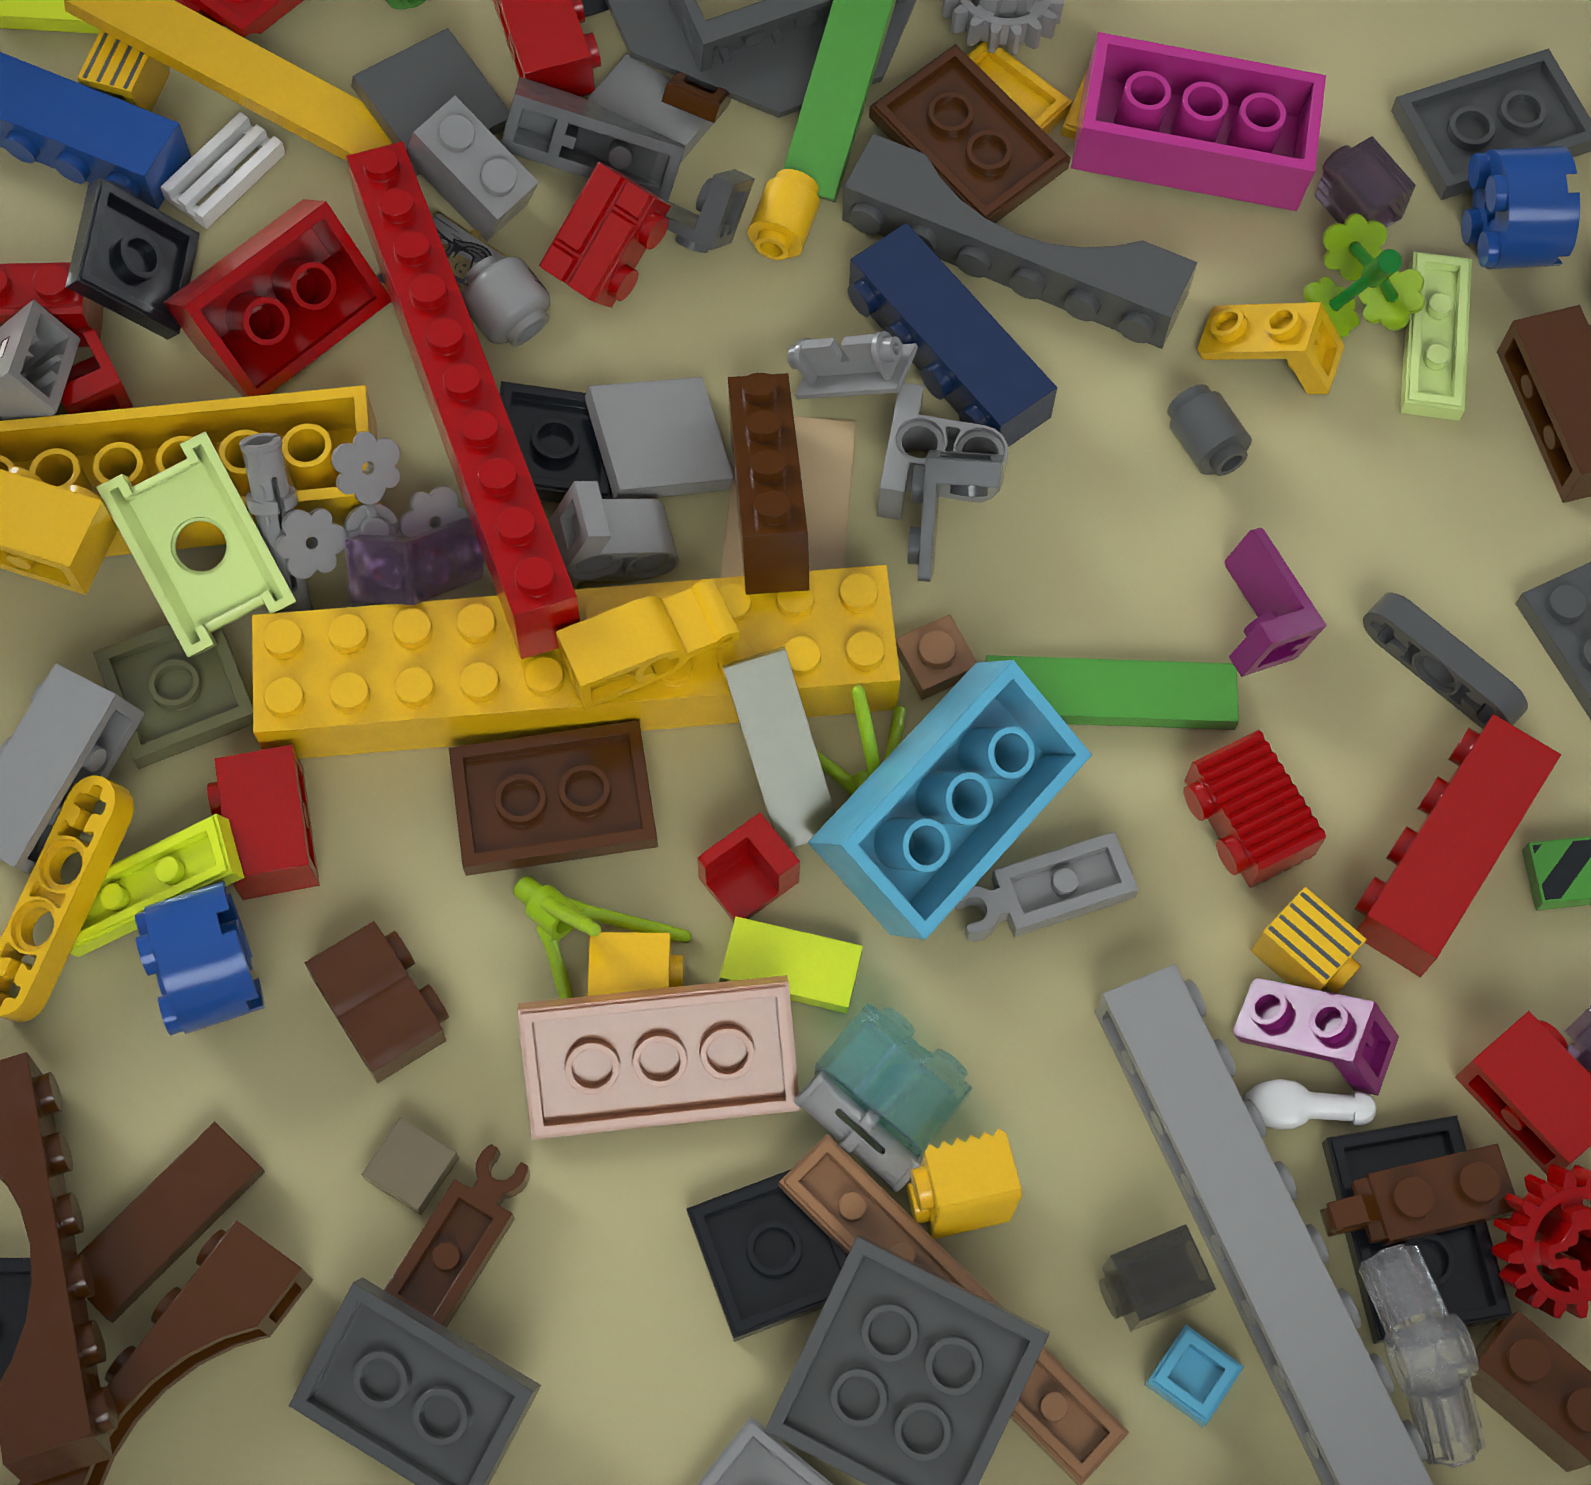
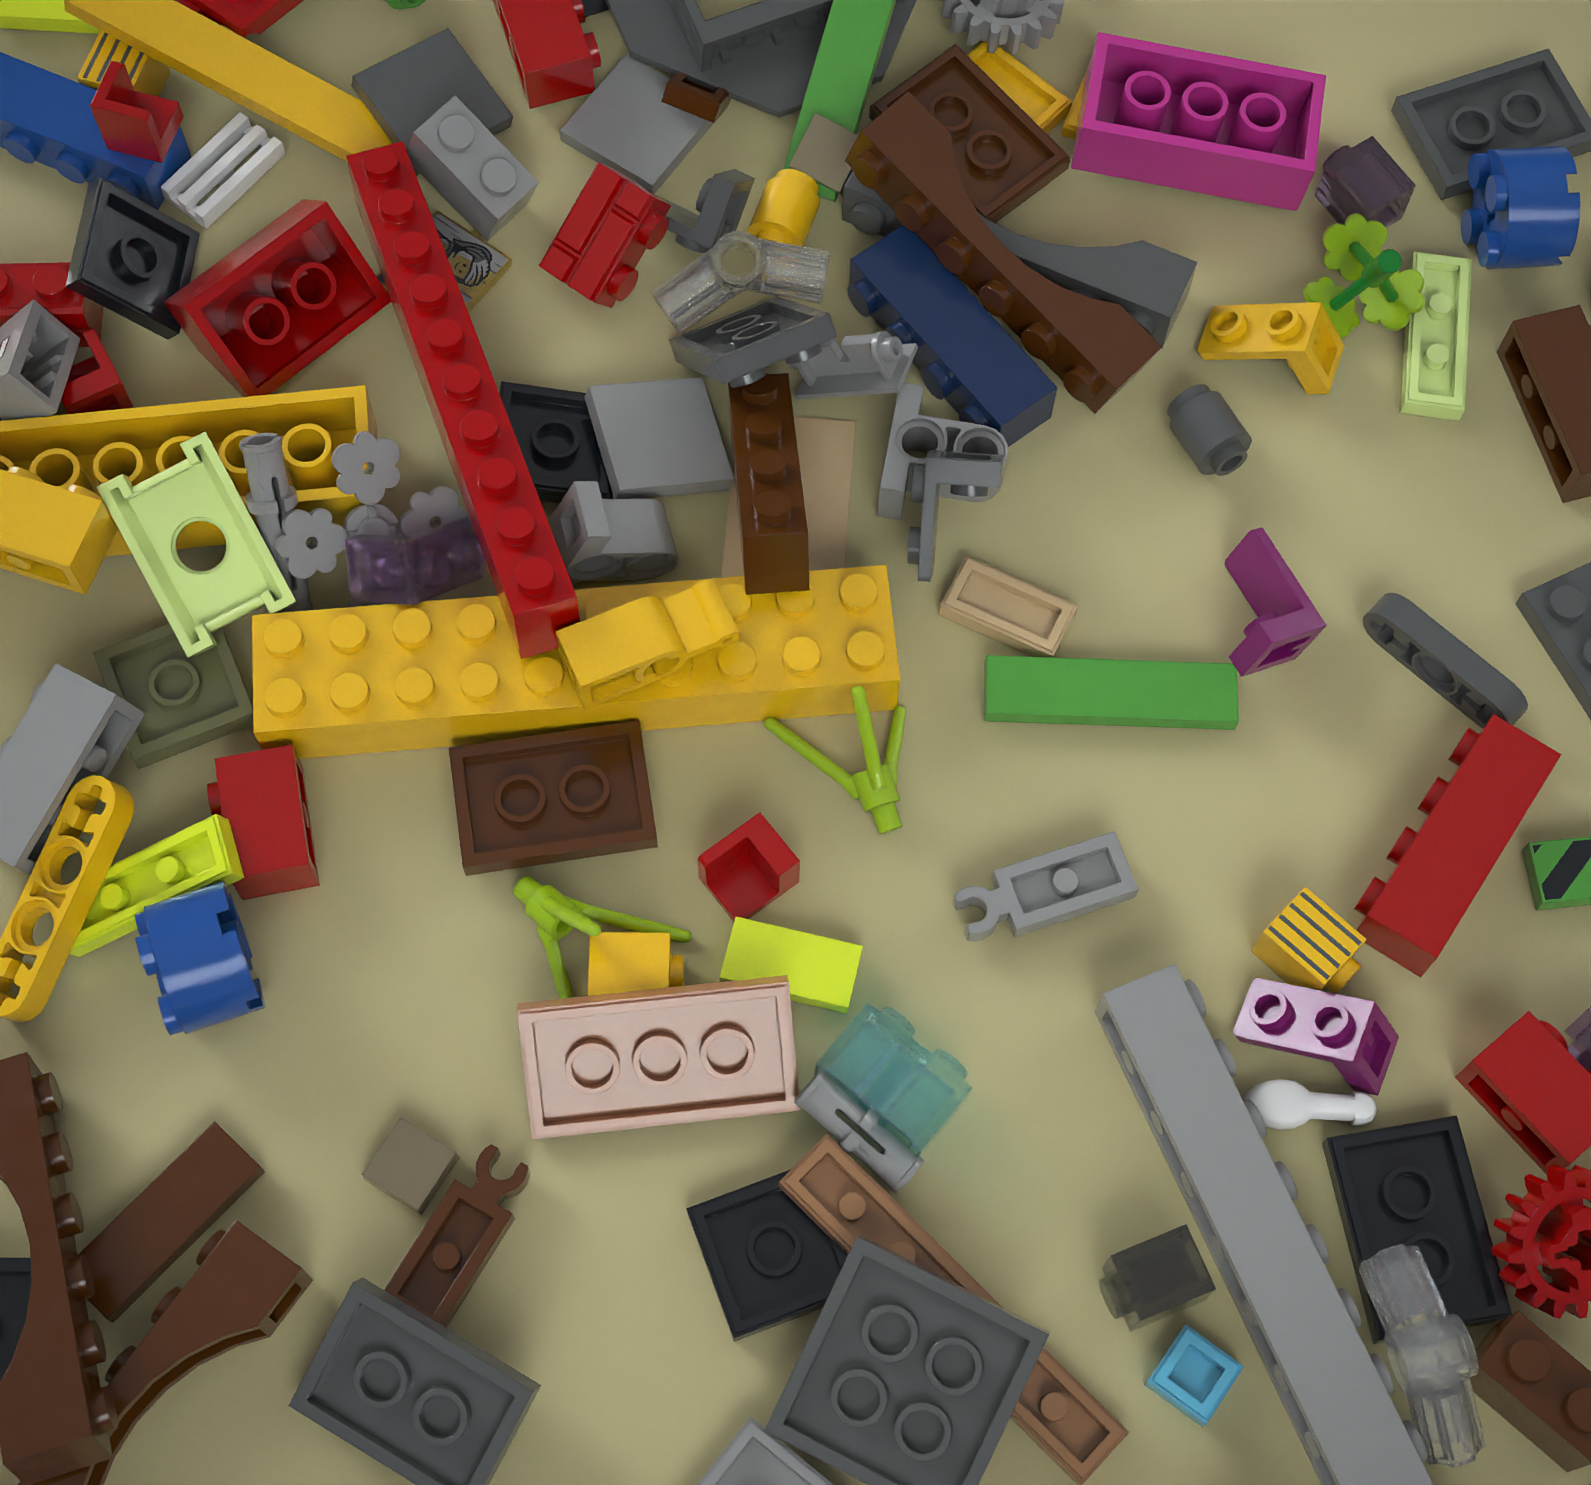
reddish brown brick [304,921,449,1084] -> none
light grey head [462,256,550,347] -> none
dark grey slope [501,77,685,203] -> none
tile [722,646,836,848] -> none
medium azure brick [808,660,1092,940] -> none
medium nougat plate [896,614,977,700] -> none
yellow brick [906,1128,1022,1239] -> none
red brick [1183,730,1326,888] -> none
reddish brown hinge [1320,1143,1515,1246] -> none
none -> red panel [90,61,184,163]
none -> clear piece [650,231,830,335]
none -> dark grey plate [669,296,837,388]
none -> dark tan tile [788,113,858,196]
none -> reddish brown arch [845,91,1162,414]
none -> tan tile [939,556,1078,657]

